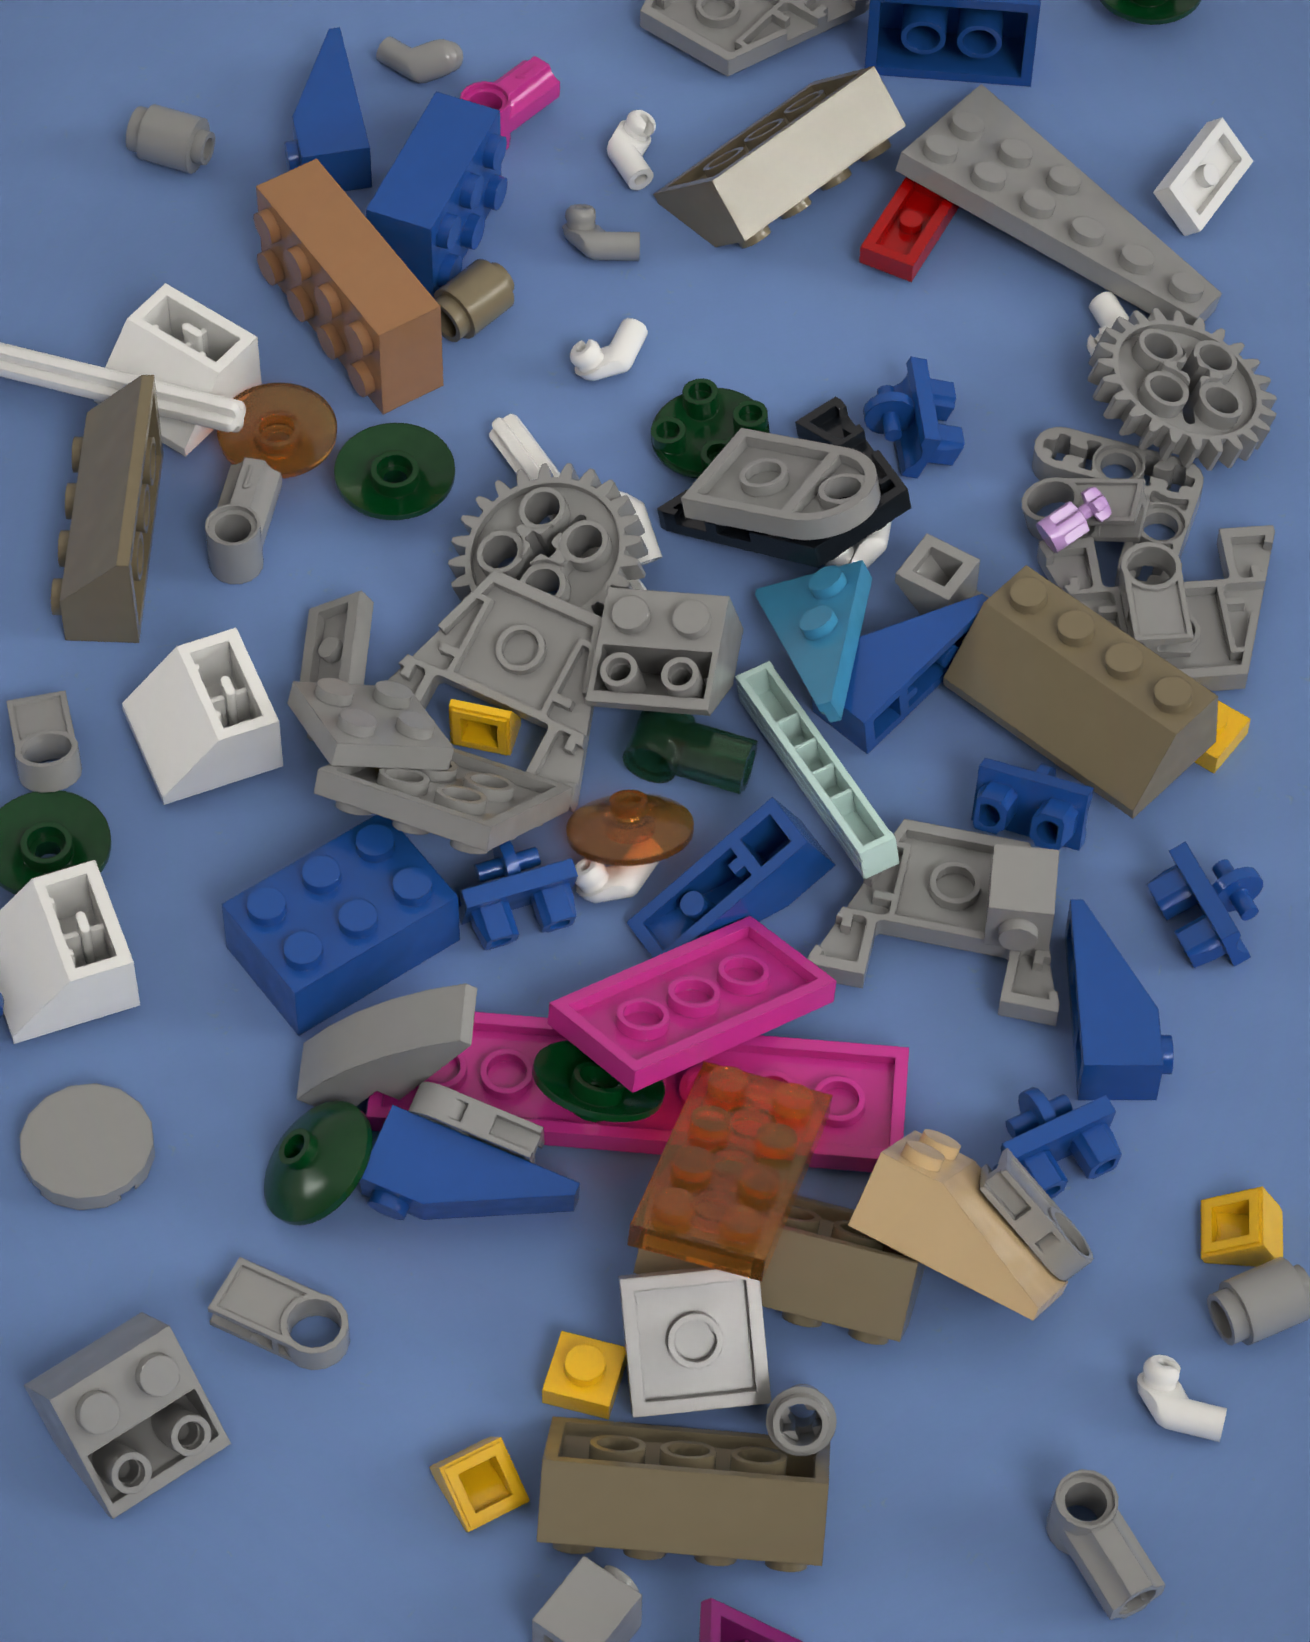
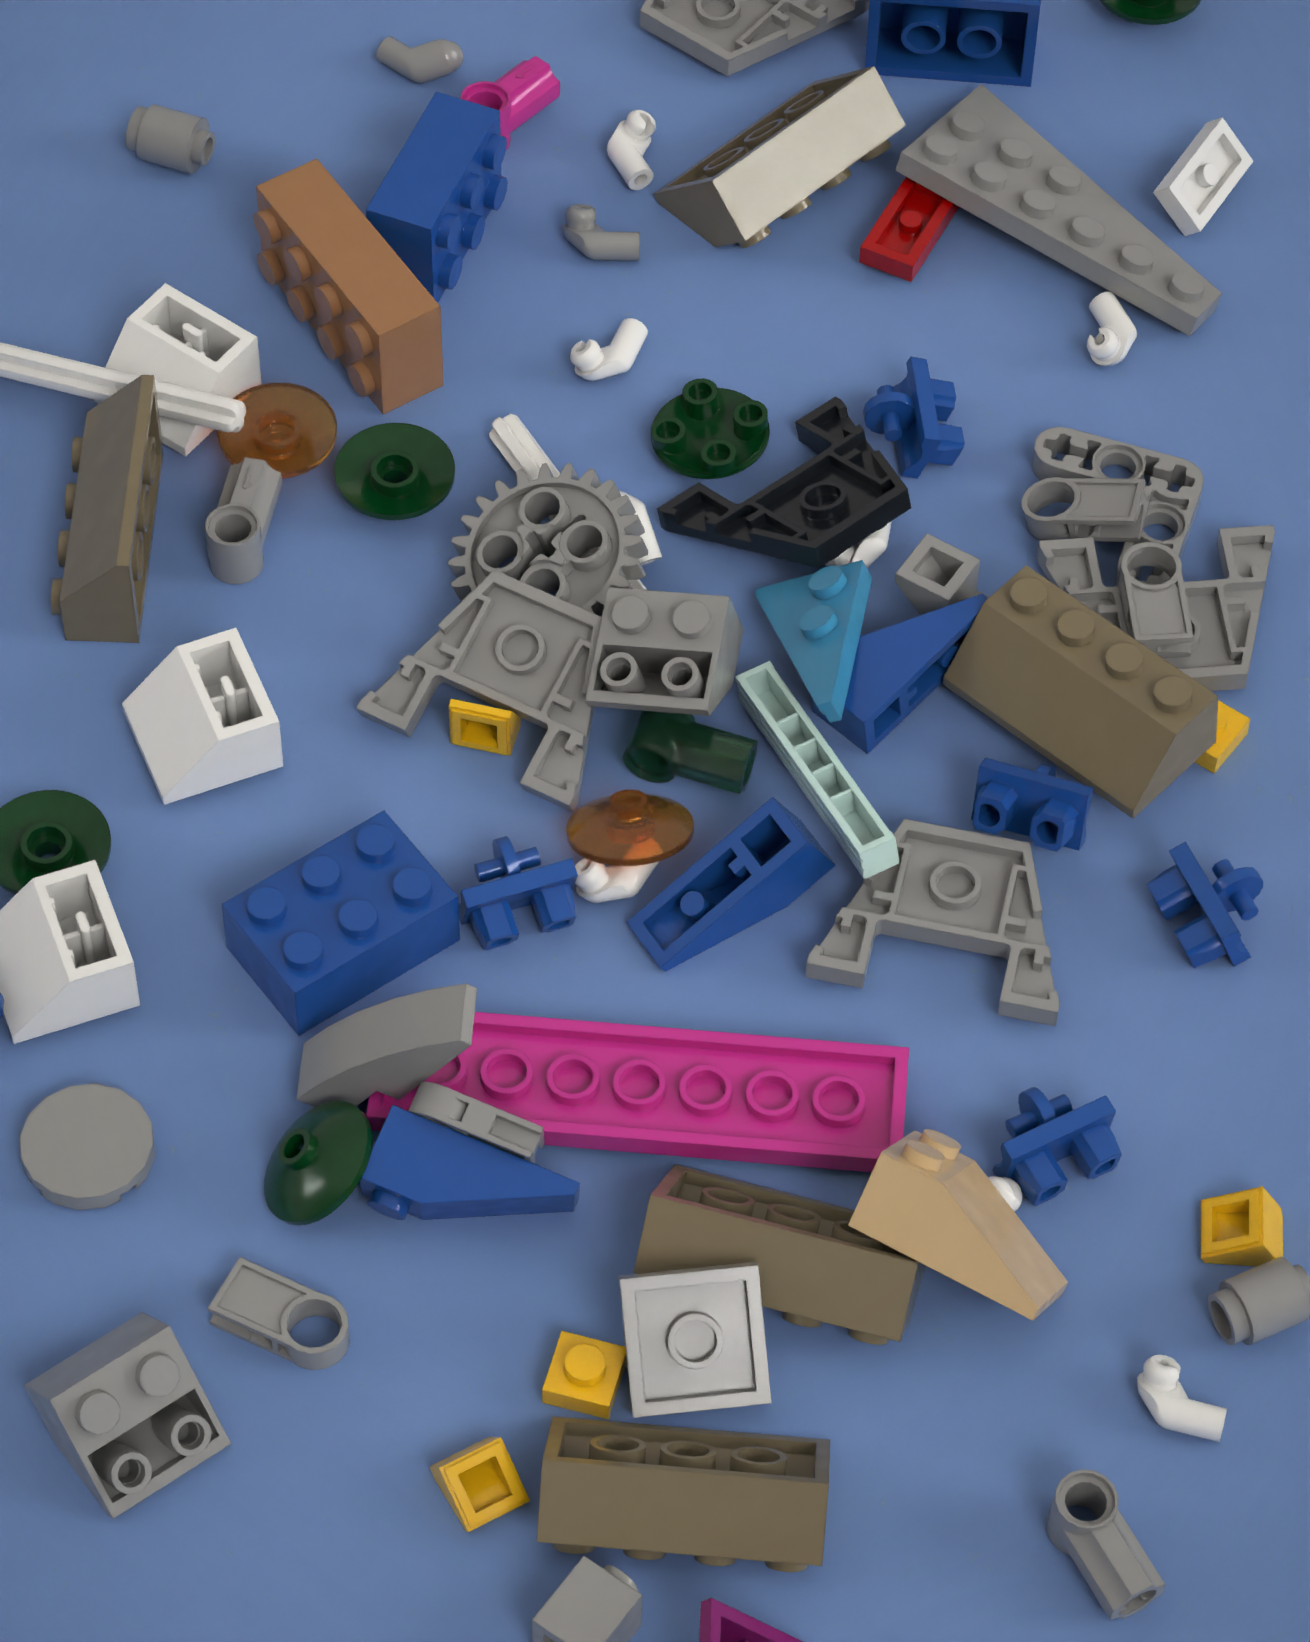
light grey piece [6,691,82,793] -> none
blue slope [284,27,372,191] -> none
light grey plate [287,677,454,770] -> none
light grey hinge [300,590,374,741] -> none
light grey plate [314,748,573,854] -> none
dark tan brick [434,259,514,342] -> none
dark green dish [532,1040,665,1122] -> none
dark pink plate [547,916,837,1093] -> none
clear orange plate [627,1061,833,1282] -> none
light grey plate [681,428,881,540] -> none
light grey cone [766,1384,837,1456] -> none
light grey piece [980,1148,1094,1282] -> none
light grey brick [984,843,1059,951] -> none
lavender piece [1036,487,1112,554] -> none
blue slope [1064,899,1174,1100] -> none
light grey gear [1088,308,1277,471] -> none

